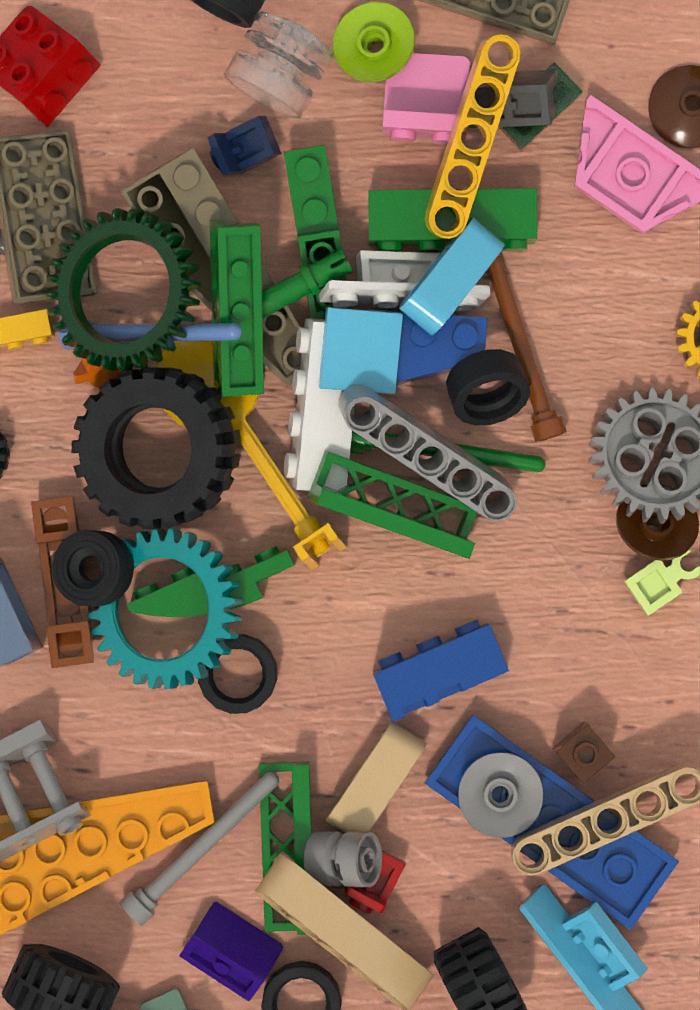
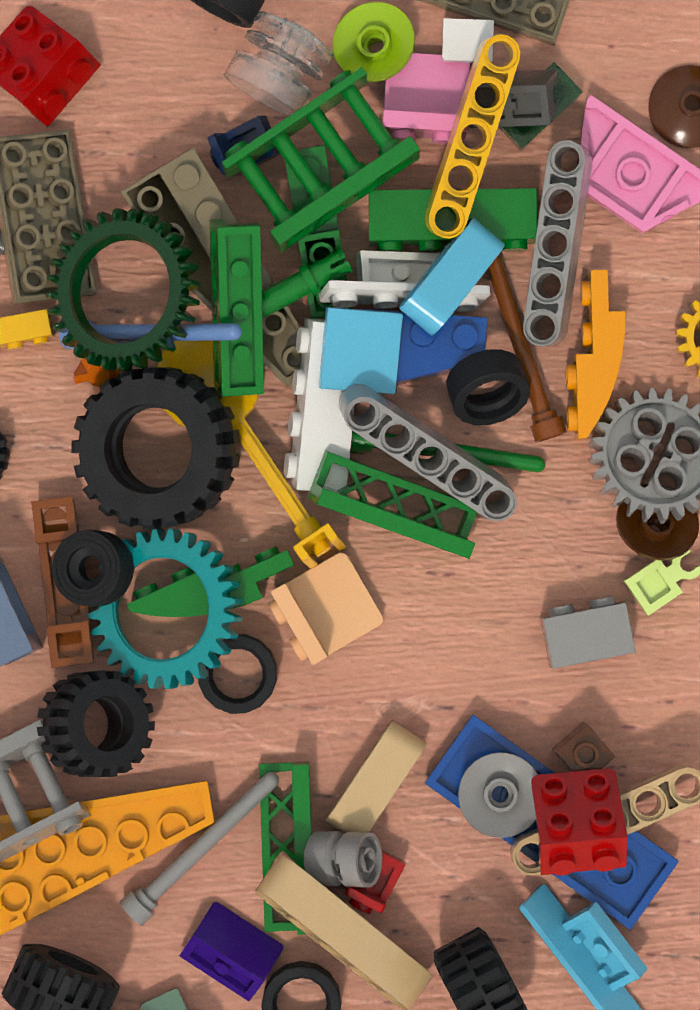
blue wedge [372,619,509,722] -> none
none -> black tyre [37,670,155,777]
none -> green fence [222,67,420,253]
none -> light nougat bracket [268,553,383,665]
none -> white panel [442,18,494,63]
none -> light grey beam [523,140,592,346]
none -> red bracket [531,768,628,876]
none -> light grey brick [540,596,636,669]
none -> light orange slope [565,270,626,441]

